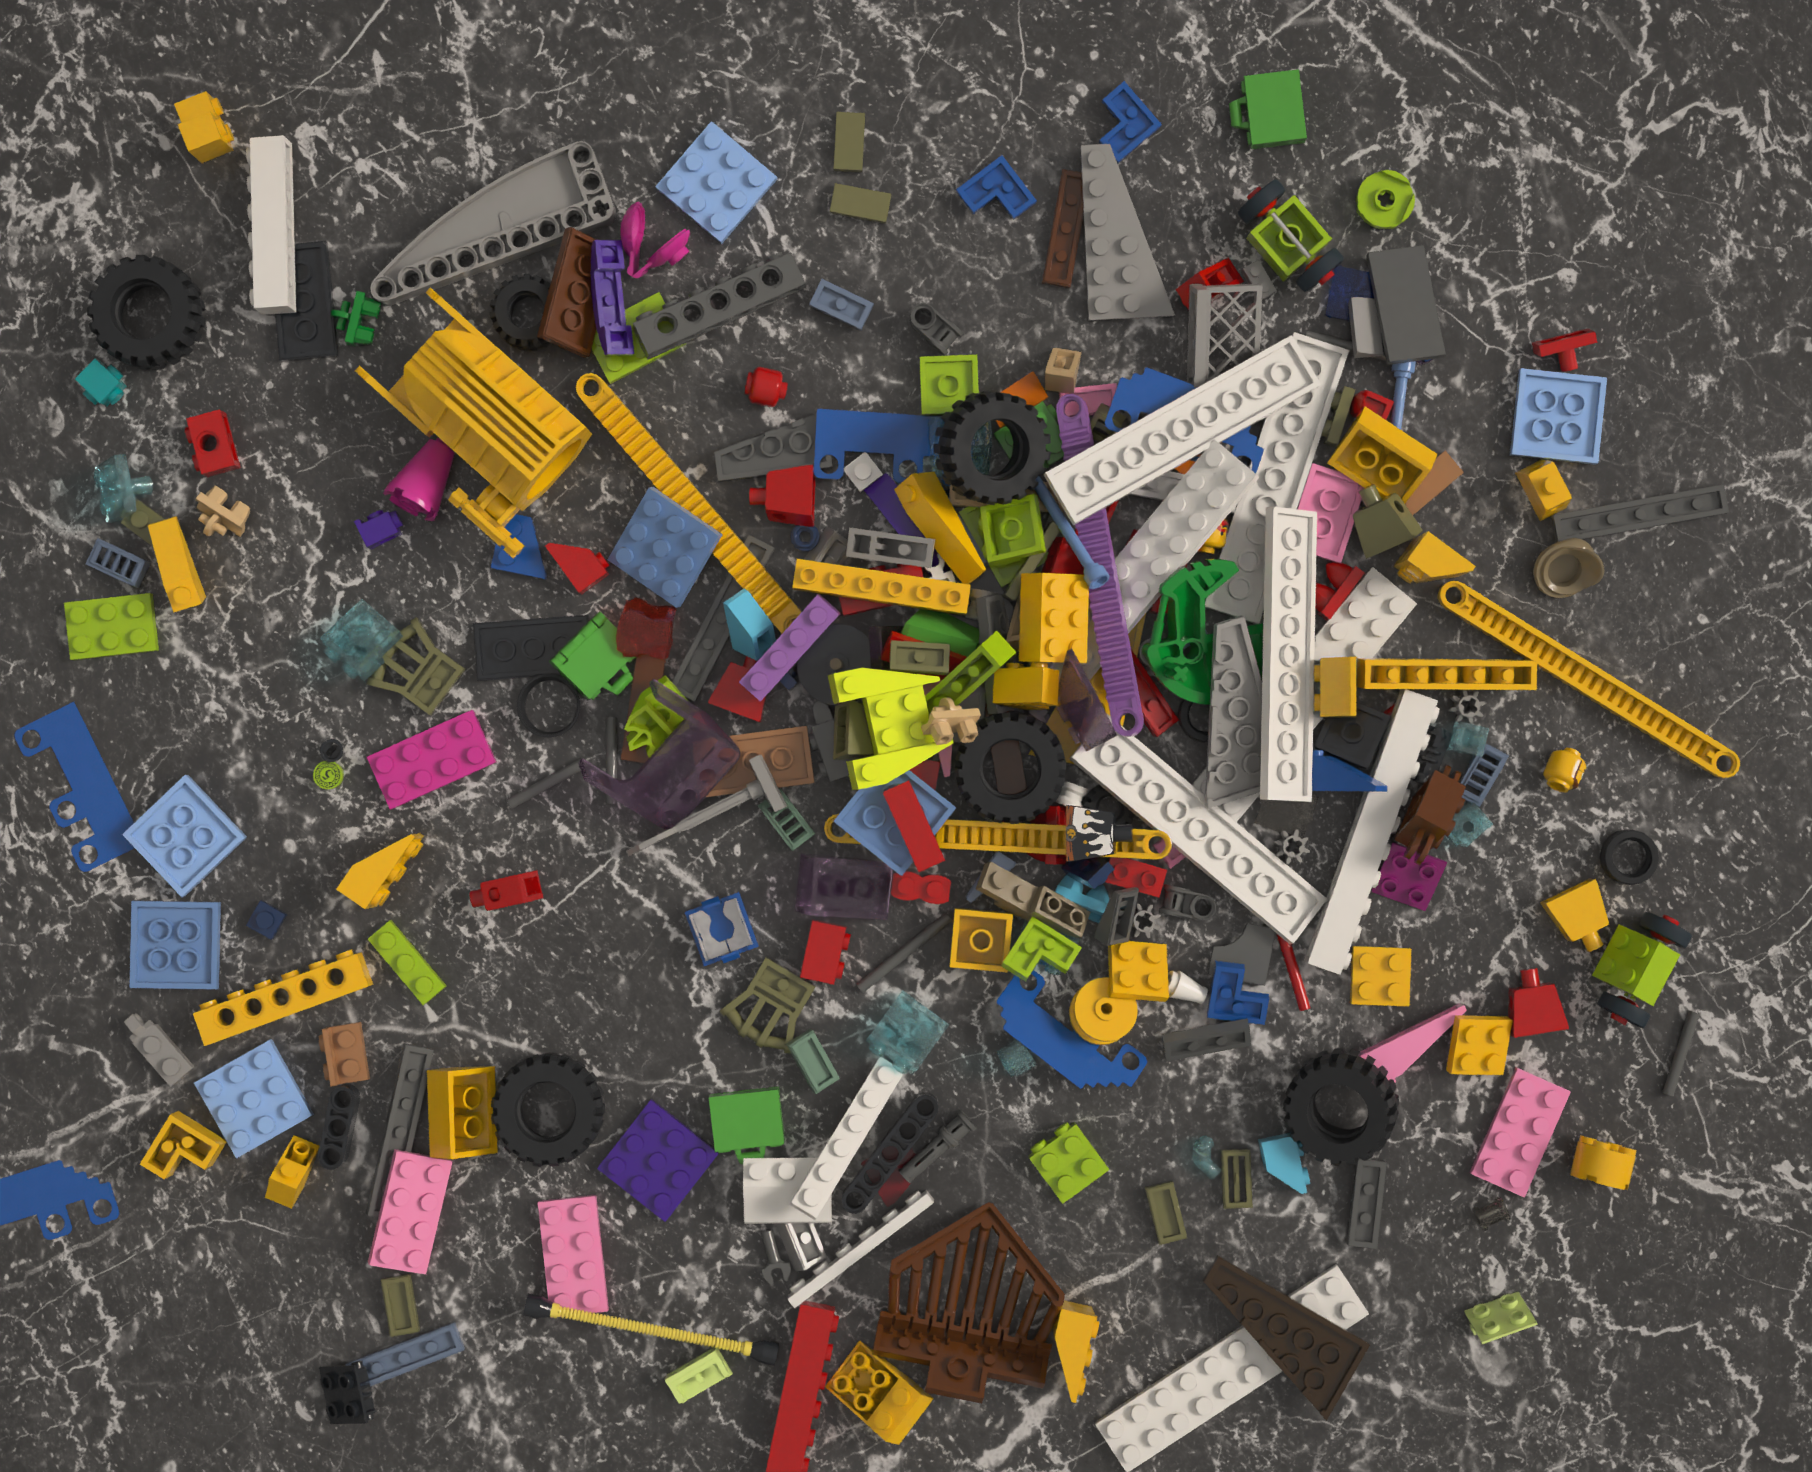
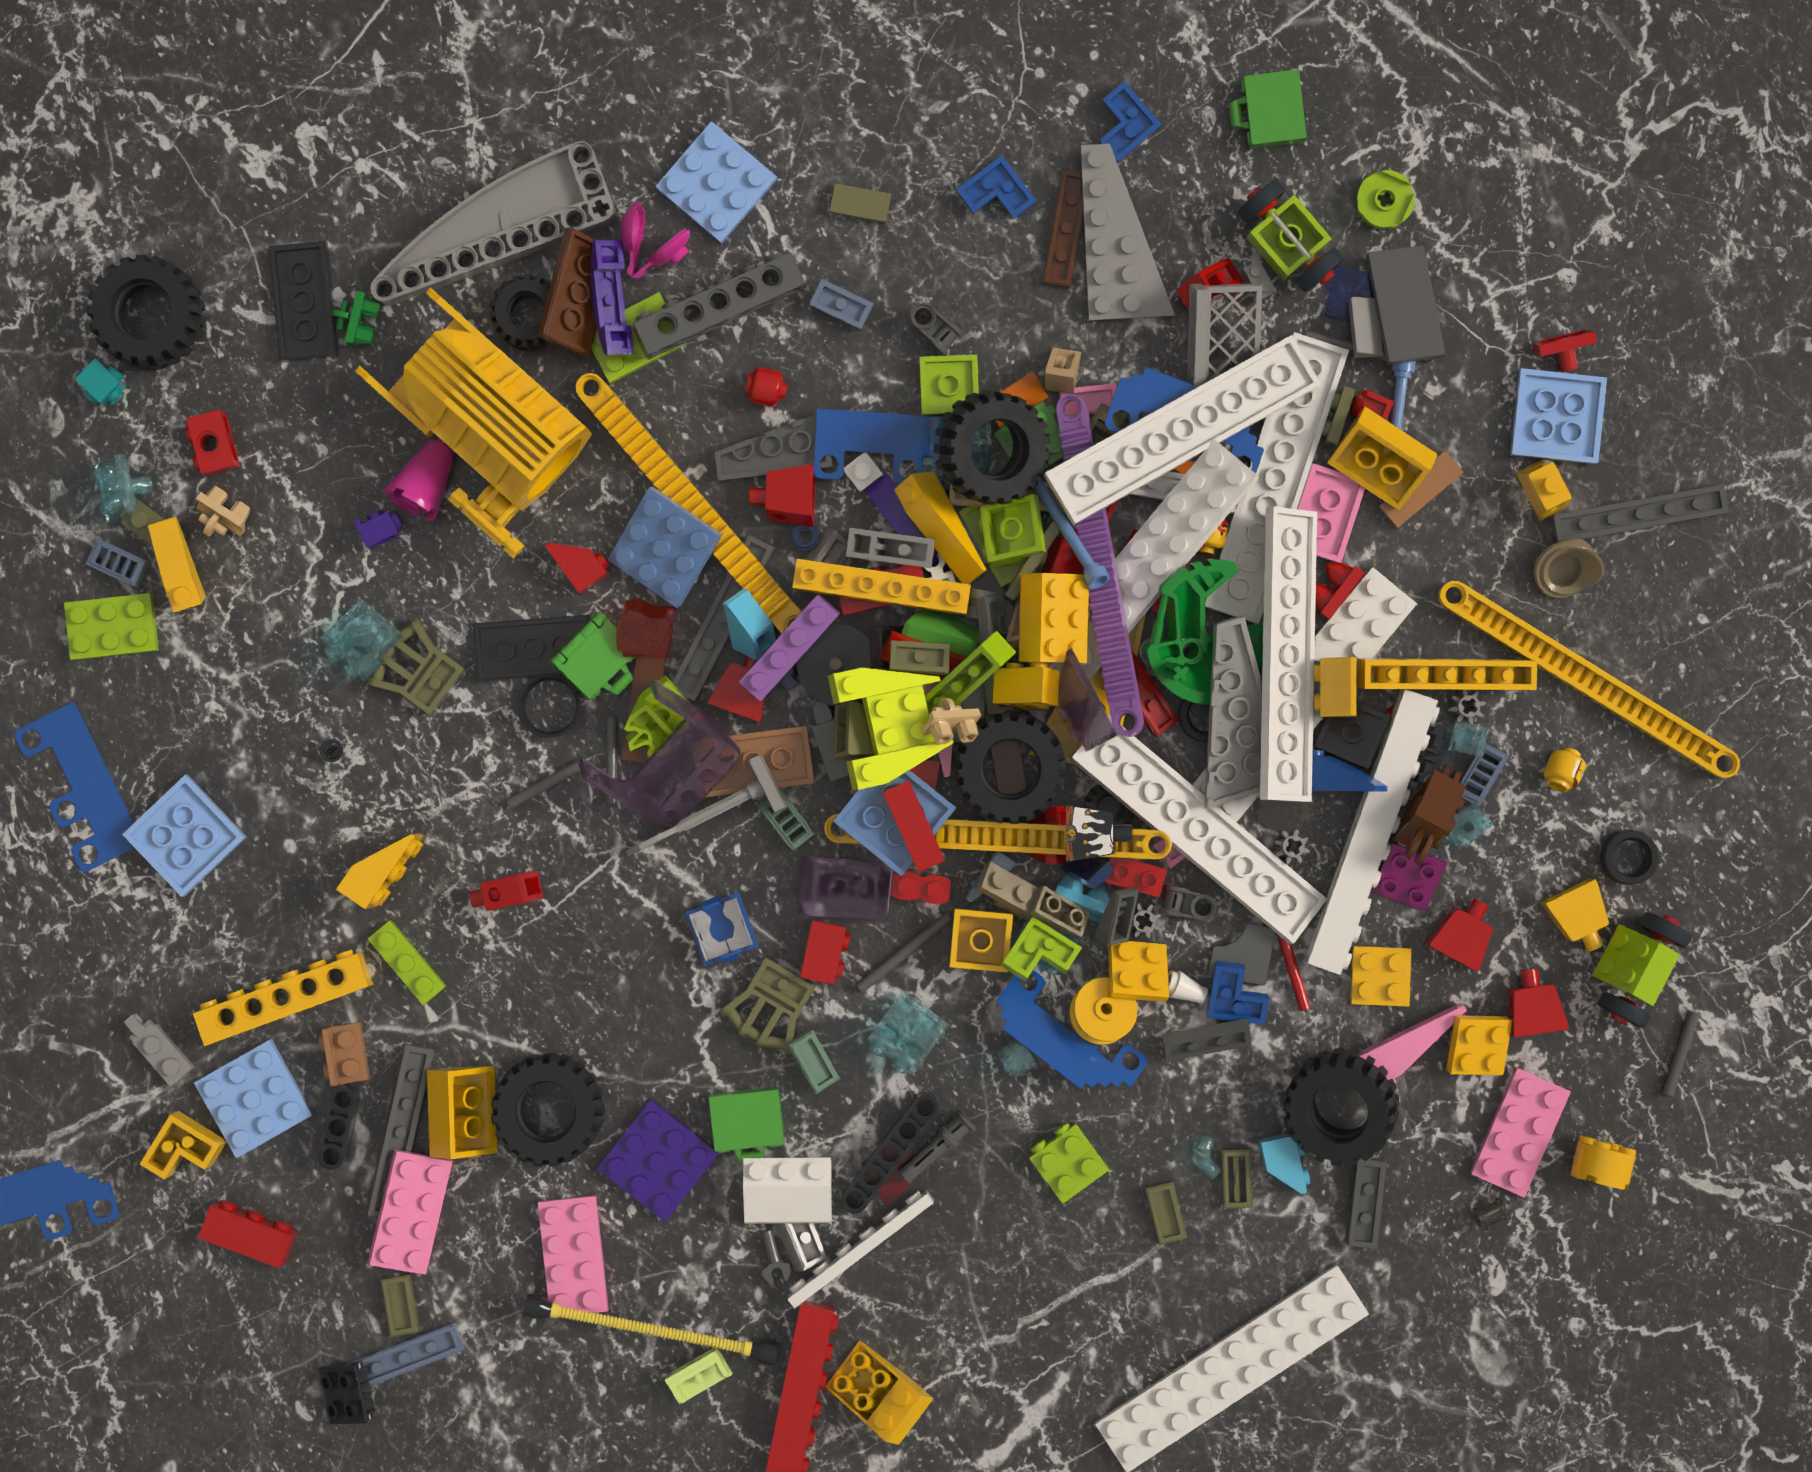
medium blue plate [130,901,221,989] -> none
yellow brick [174,91,234,163] -> none
white brick [246,135,296,315] -> none
dark blue plate [246,900,287,940] -> none
yellow slope [265,1135,319,1209] -> none
lime tile [313,761,344,789] -> none
dark pink plate [367,710,497,810] -> none
blue wing [491,514,547,580] -> none
white plate [790,1056,905,1220] -> none
olive tile [834,112,865,172] -> none
reddish brown plate [872,1202,1065,1404] -> none
yellow slope [1052,1300,1099,1403] -> none
white wheel [1054,781,1089,807] -> none
dark brown wing [1203,1255,1370,1421] -> none
olive torso [1353,484,1423,559] -> none
yellow slope [1394,531,1476,584] -> none
yellowish green hinge [1464,1292,1538,1344] -> none
none -> red brick [198,1200,298,1268]
none -> red torso [1425,898,1493,972]

